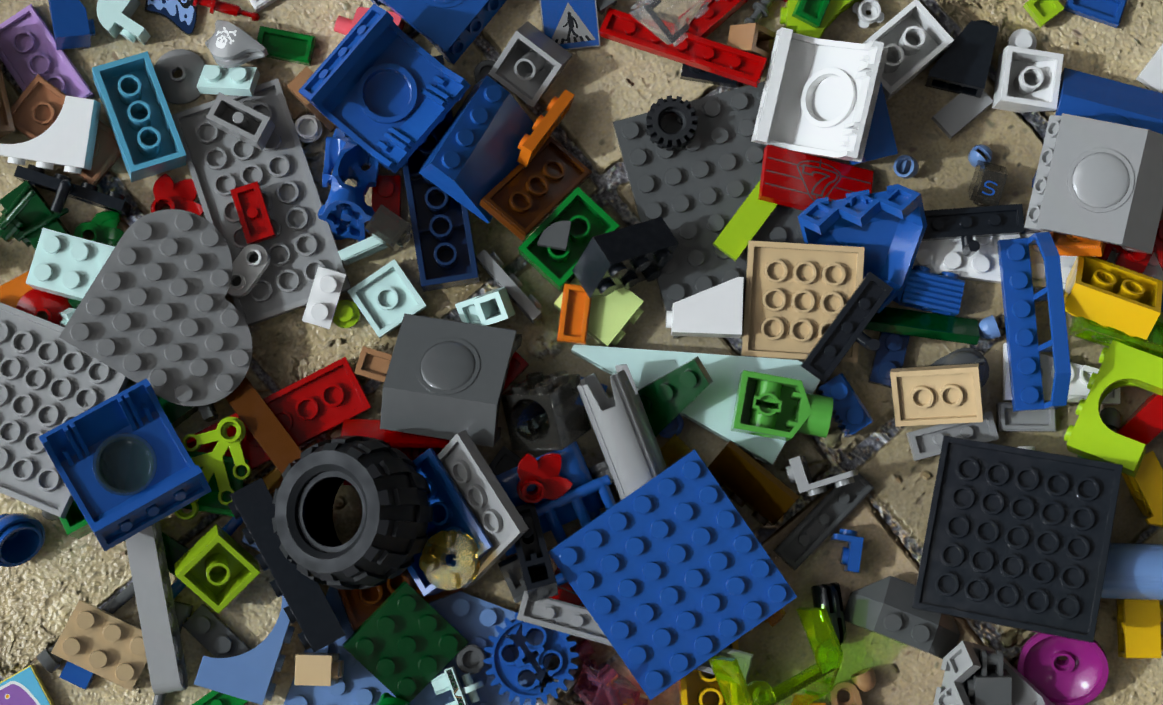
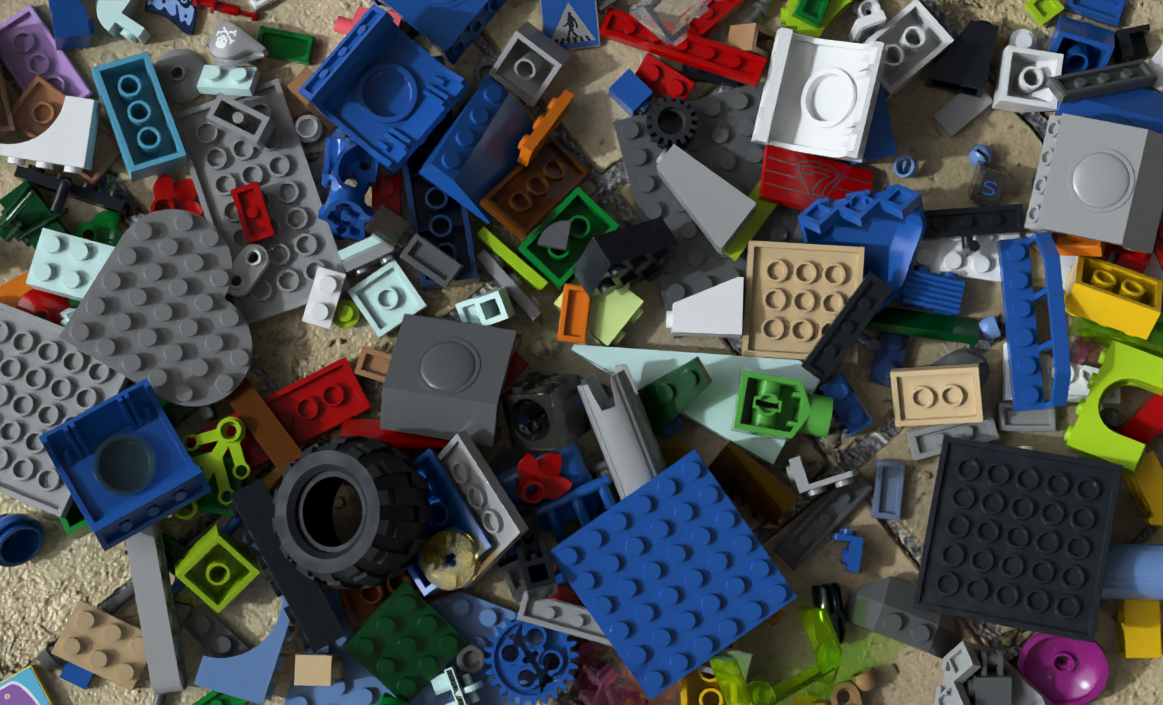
none -> light grey plate [342,238,401,278]
none -> dark grey tile [400,233,464,290]
none -> lime tile [477,227,548,294]
none -> blue brick [609,69,653,117]
none -> red plate [635,53,696,102]
none -> light grey slope [656,144,757,255]
none -> white tile [848,10,887,43]
none -> sand blue tile [870,460,906,521]
none -> dark grey tile [1046,59,1158,104]
none -> blue slope [1047,15,1115,74]
none -> clear pink tile [1070,335,1091,365]
none -> black panel [1112,24,1150,64]

